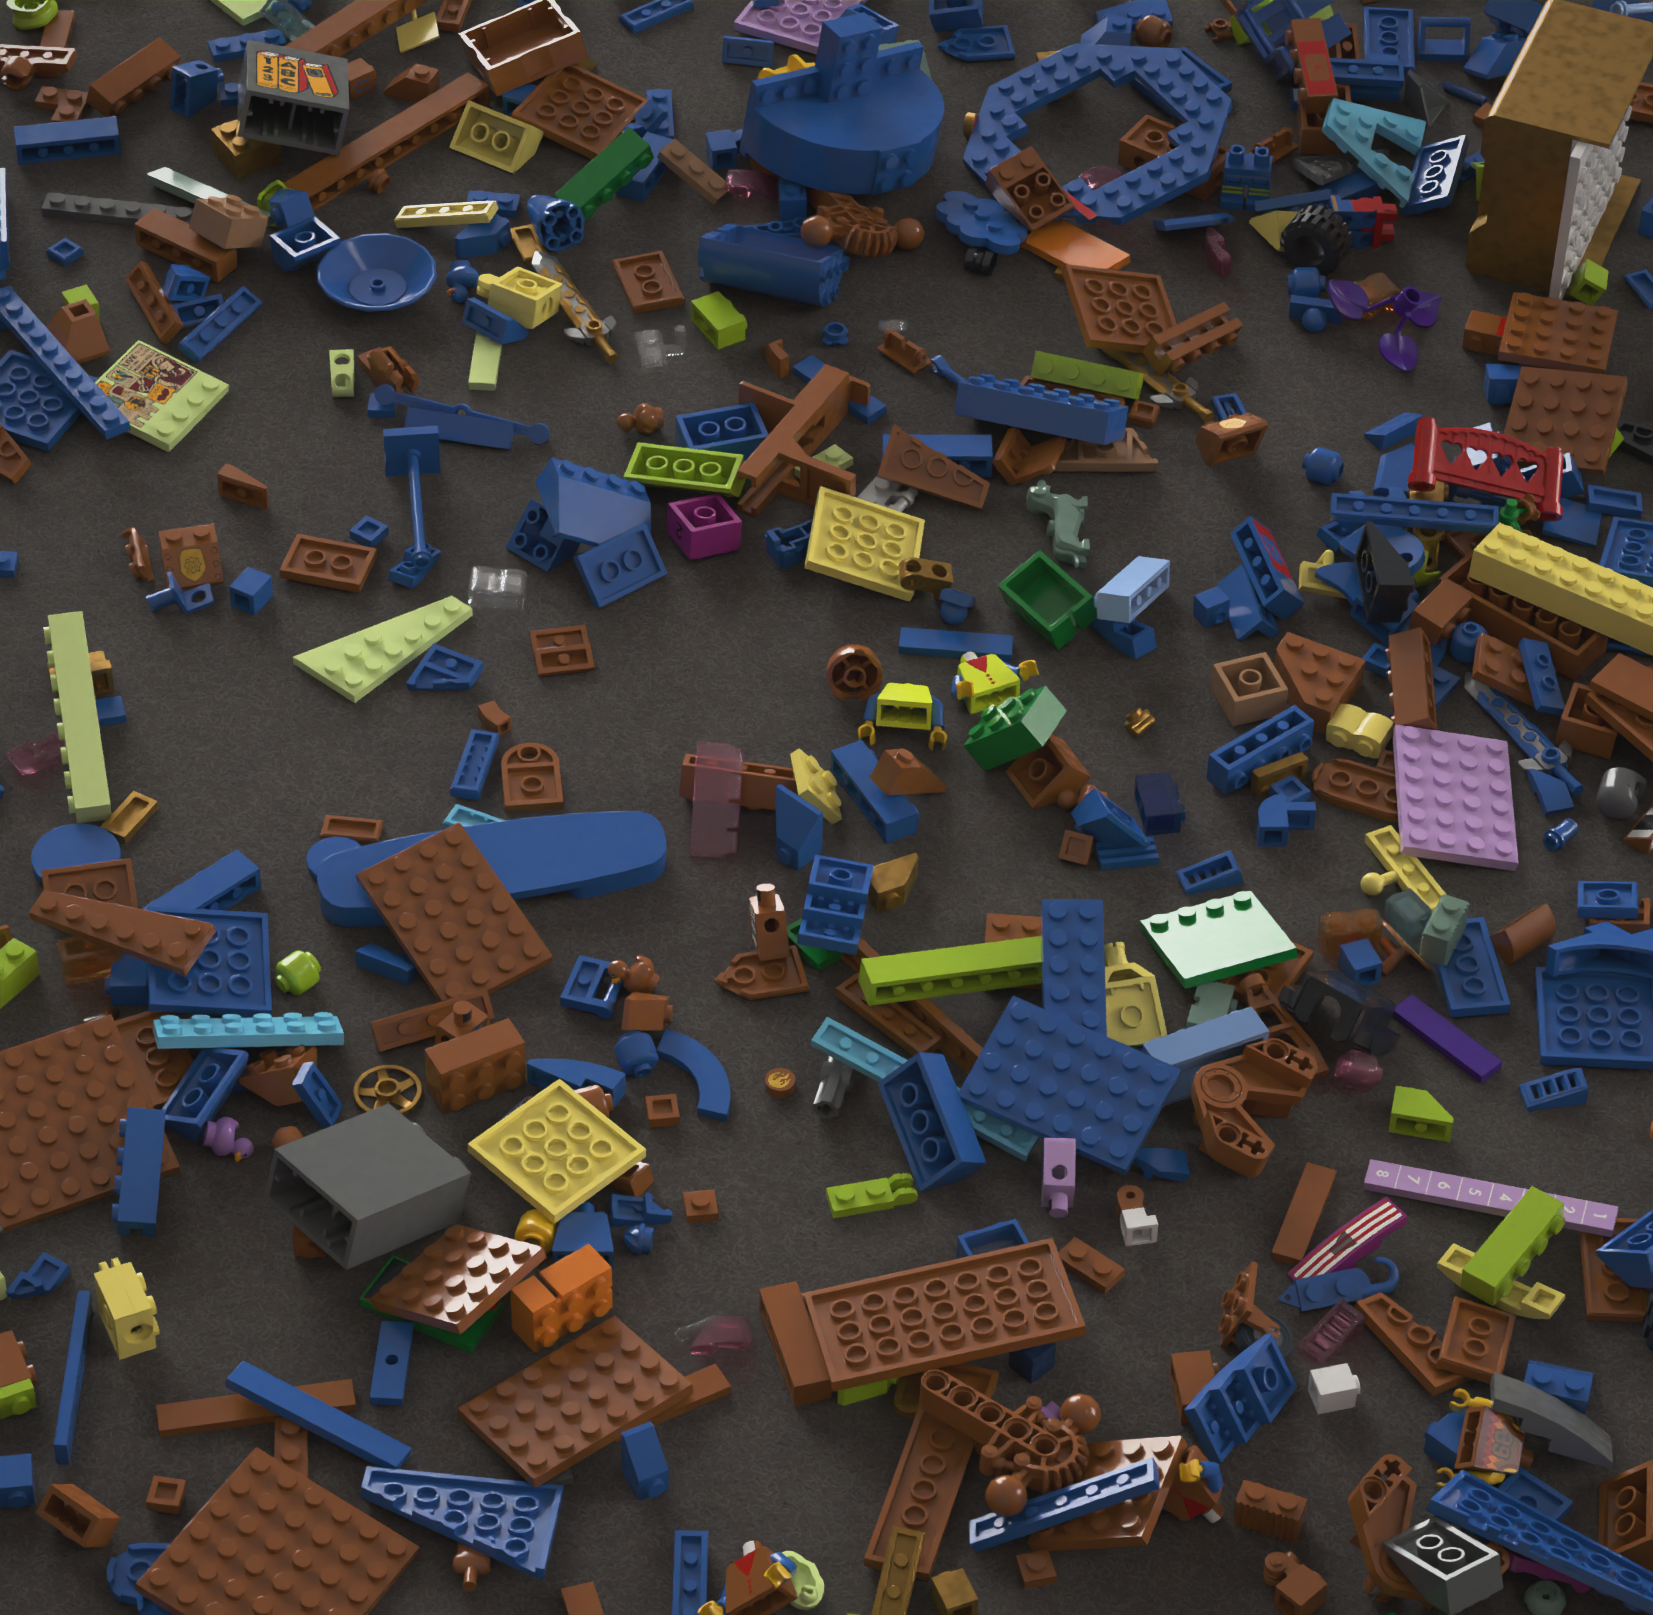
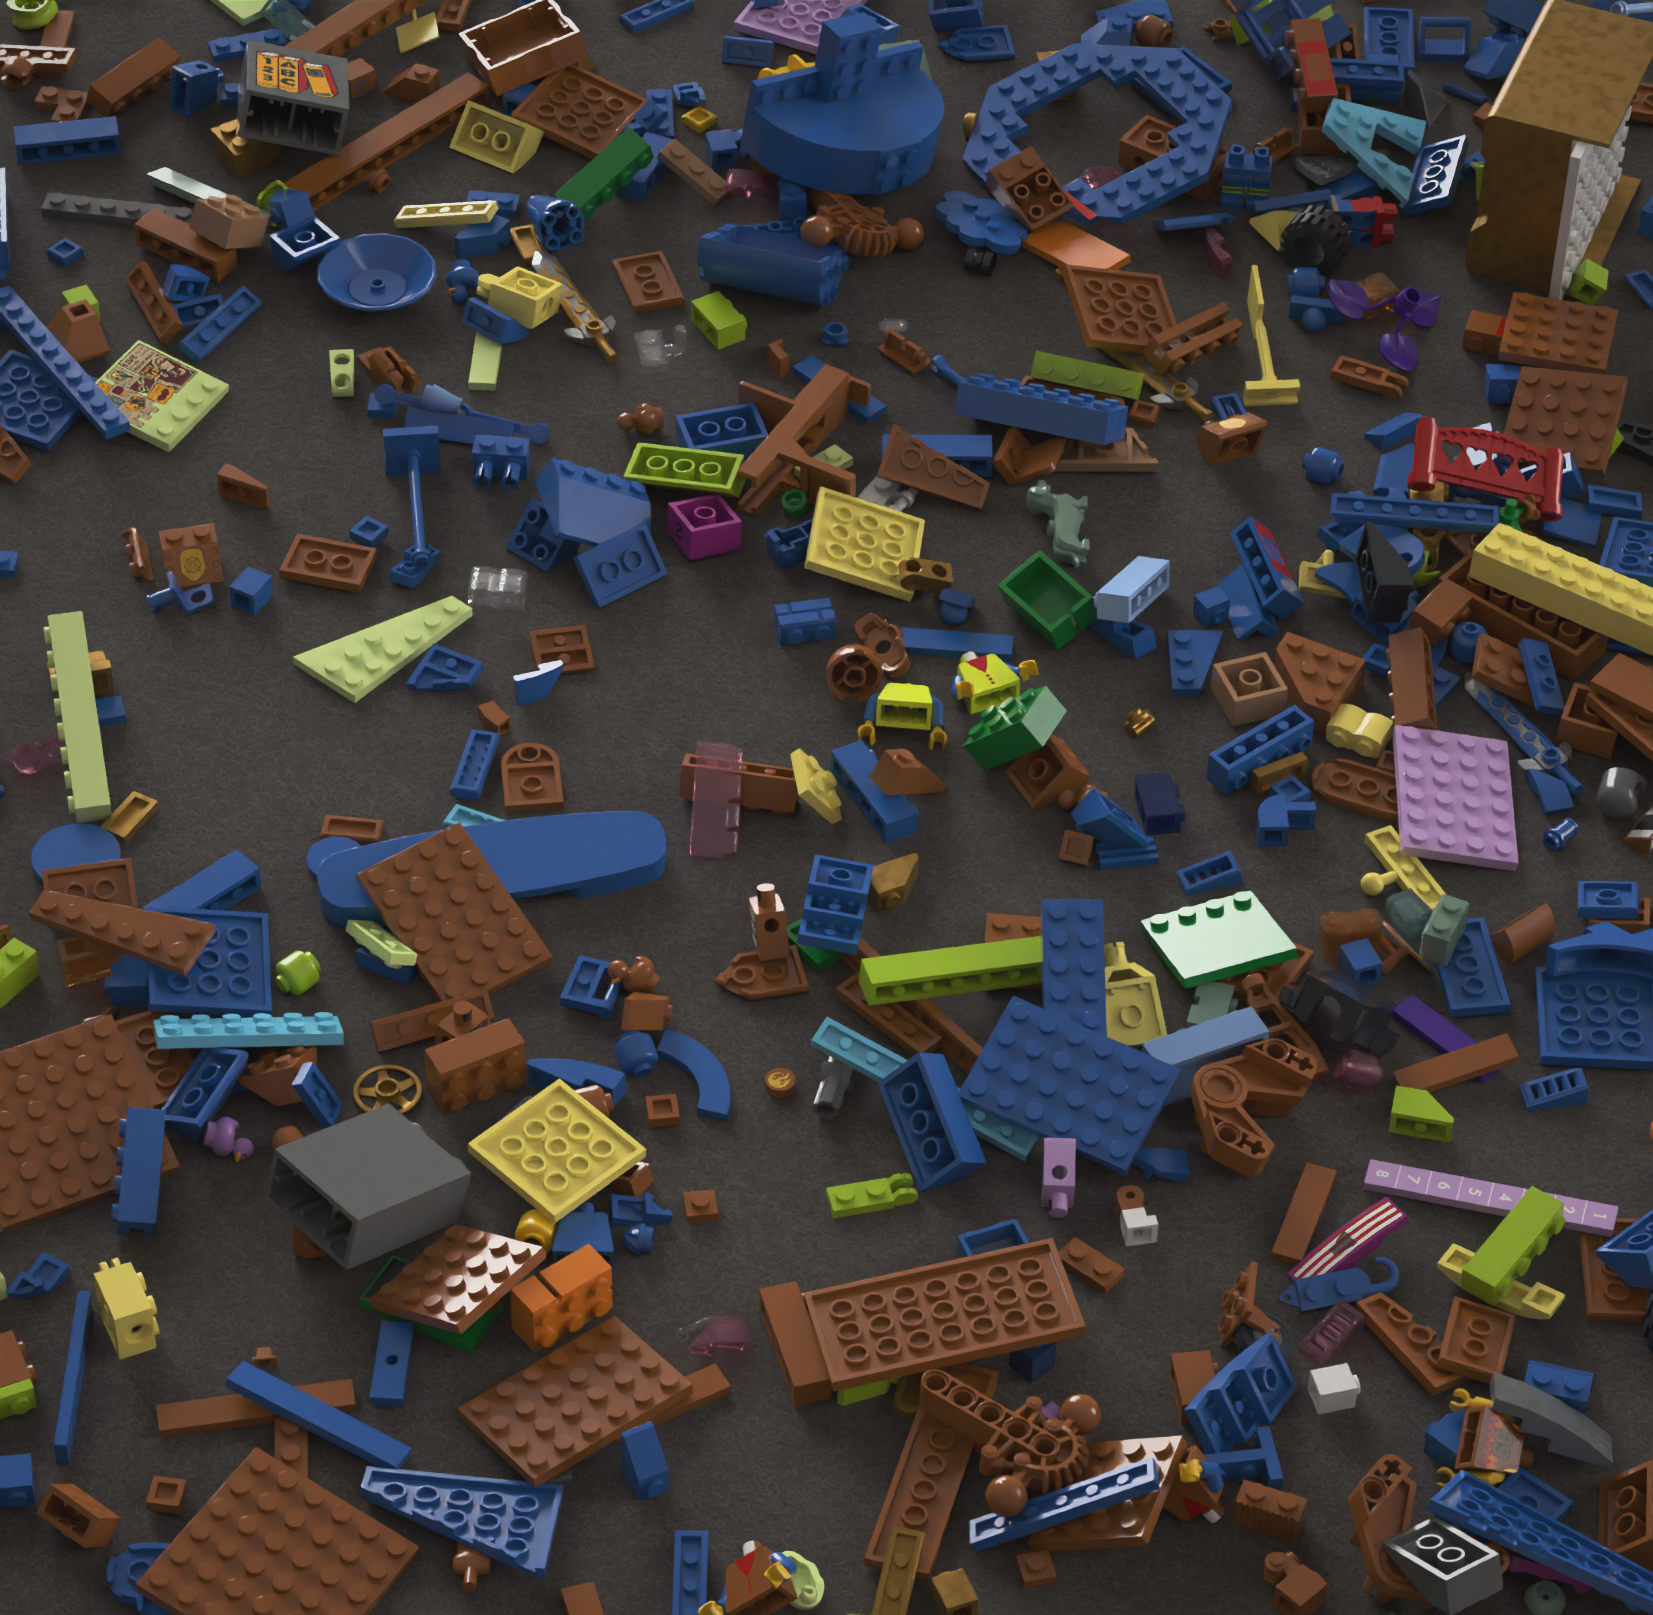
blue slope [775,784,823,871] -> none
none -> dark orange piece [252,1347,277,1367]
none -> yellowish green plate [345,920,417,968]
none -> medium blue cone [421,384,463,414]
none -> blue brick [472,435,531,490]
none -> blue slope [513,660,564,706]
none -> blue slope [672,82,706,106]
none -> yellow tile [681,106,717,133]
none -> blue brick [773,598,836,645]
none -> green tile [781,489,809,518]
none -> dark orange piece [854,613,910,678]
none -> blue wing [1167,630,1224,696]
none -> blue bracket [1204,1426,1283,1491]
none -> light yellow piece [1243,265,1300,406]
none -> dark orange hinge [1330,355,1409,400]
none -> dark orange tile [1393,1033,1519,1093]

